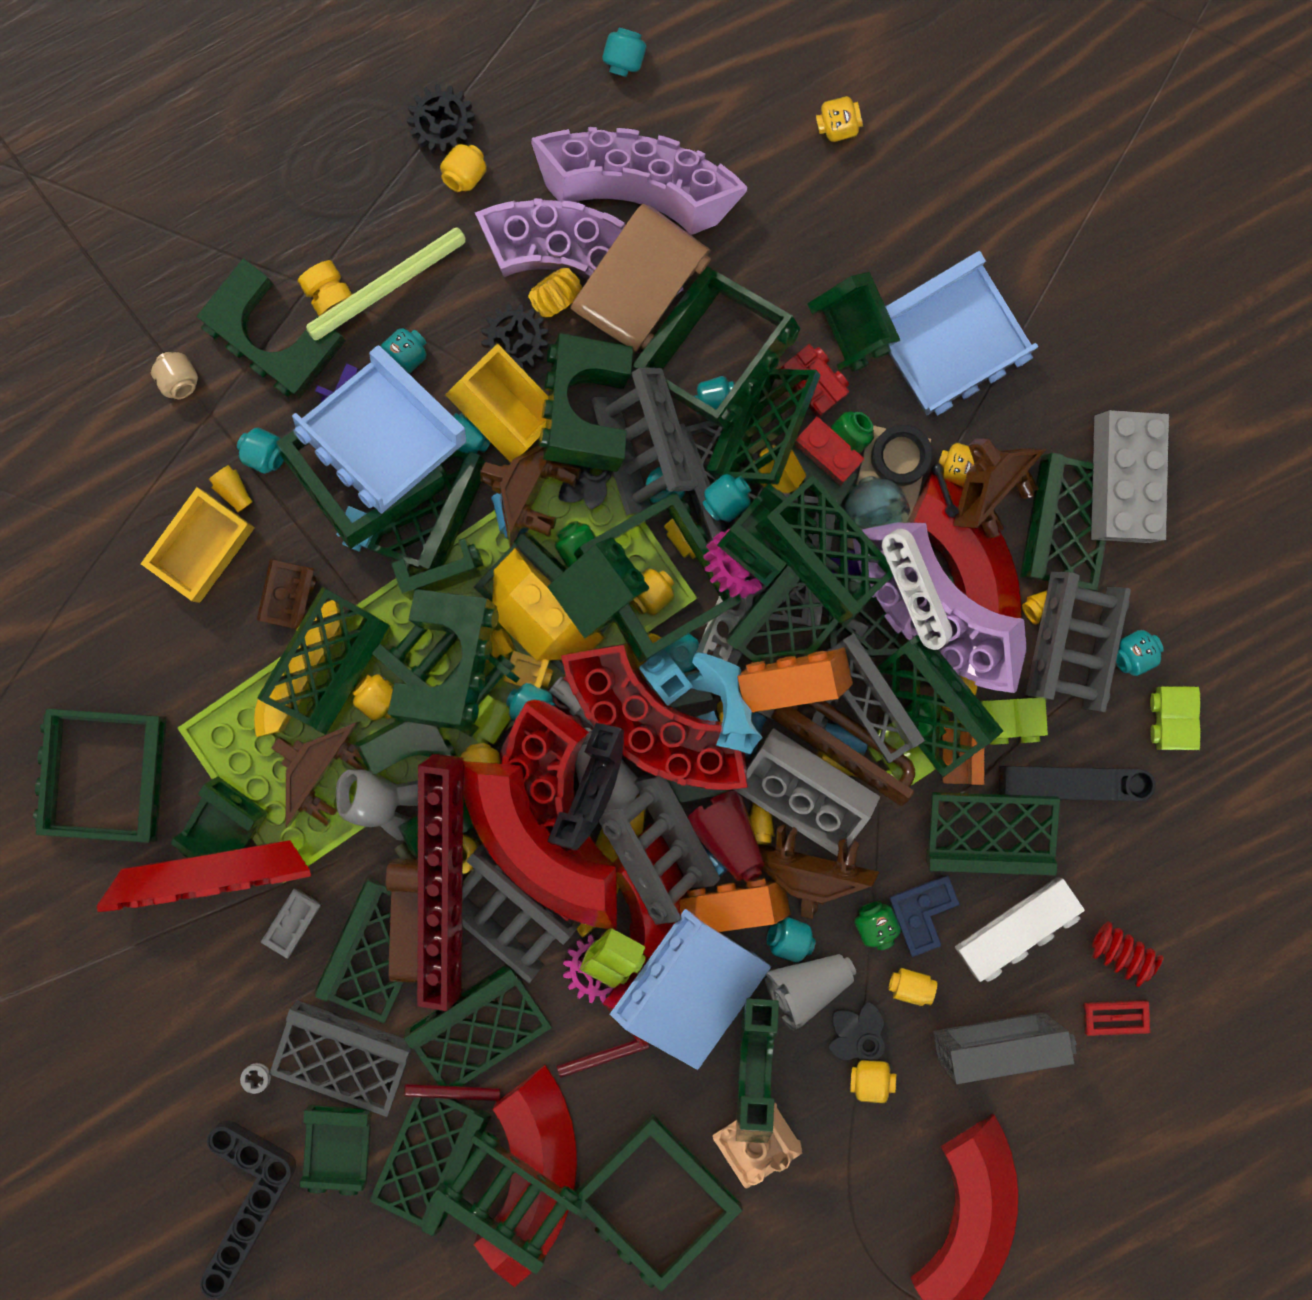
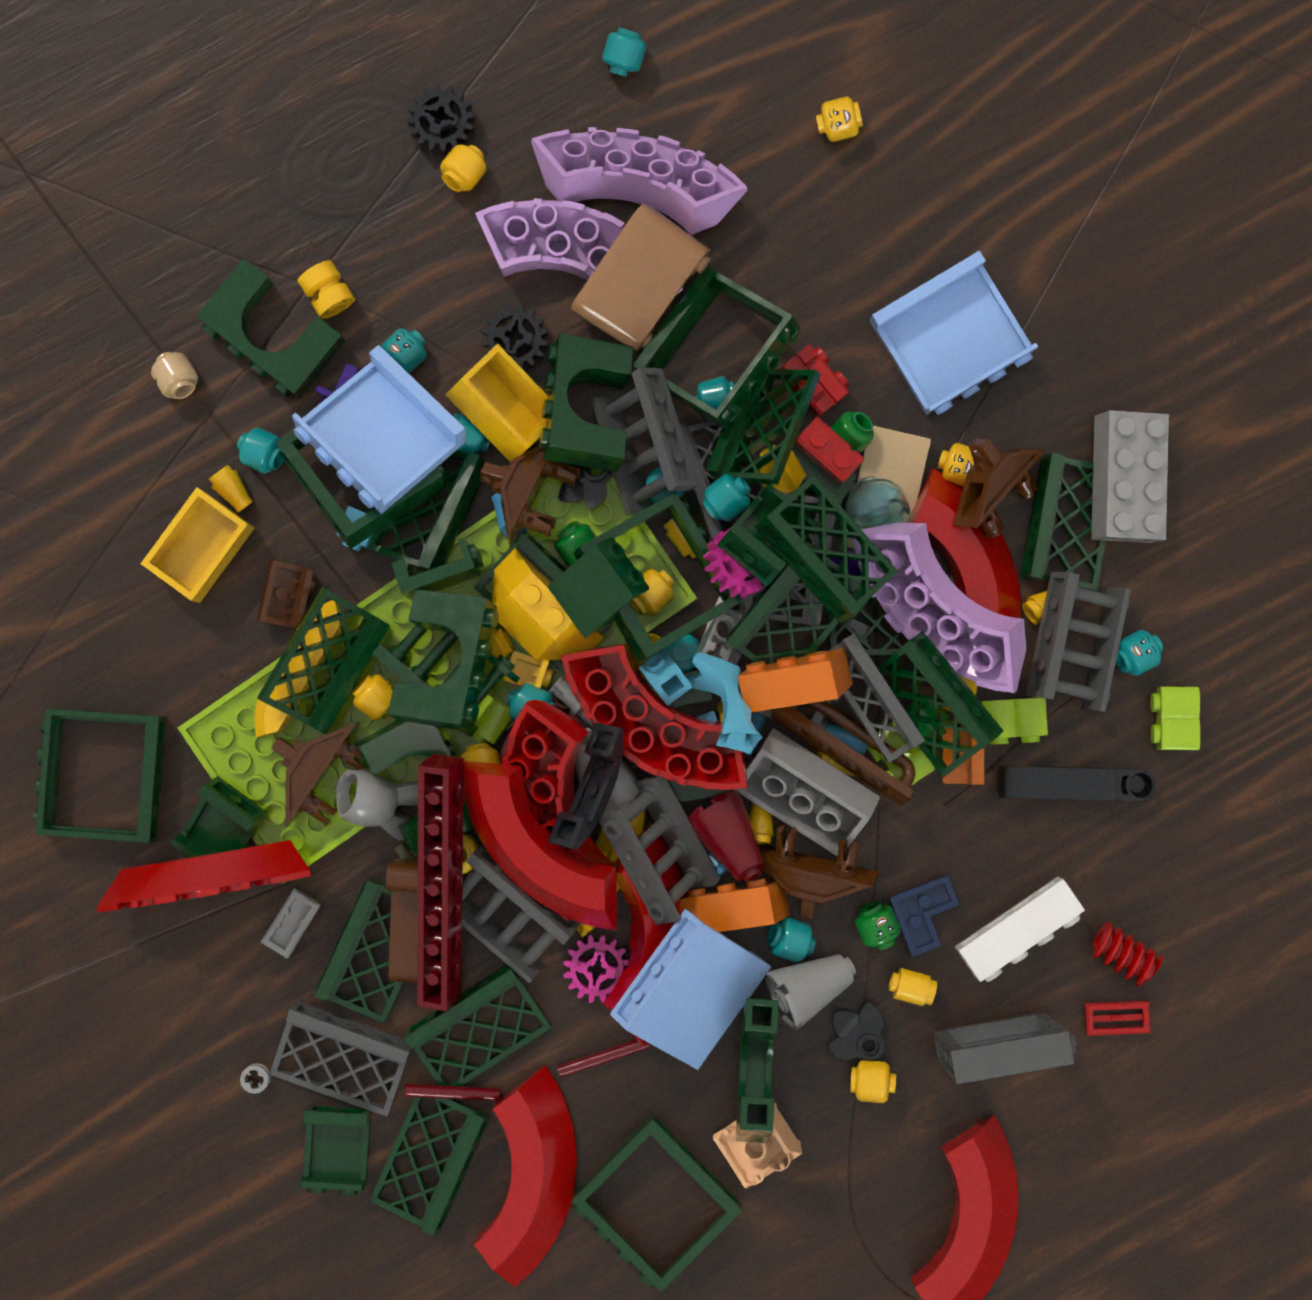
black beam [200,1120,296,1299] -> none
yellowish green axle [306,227,466,340] -> none
dark green fence [430,1130,582,1275] -> none
yellow gear [528,268,583,317] -> none
lime brick [579,928,646,988] -> none
dark green panel [807,272,901,372] -> none
black tyre [871,425,932,486] -> none
white beam [882,529,953,650] -> none
dark green fence [926,792,1060,875] -> none
black hinge [931,463,959,518] -> none

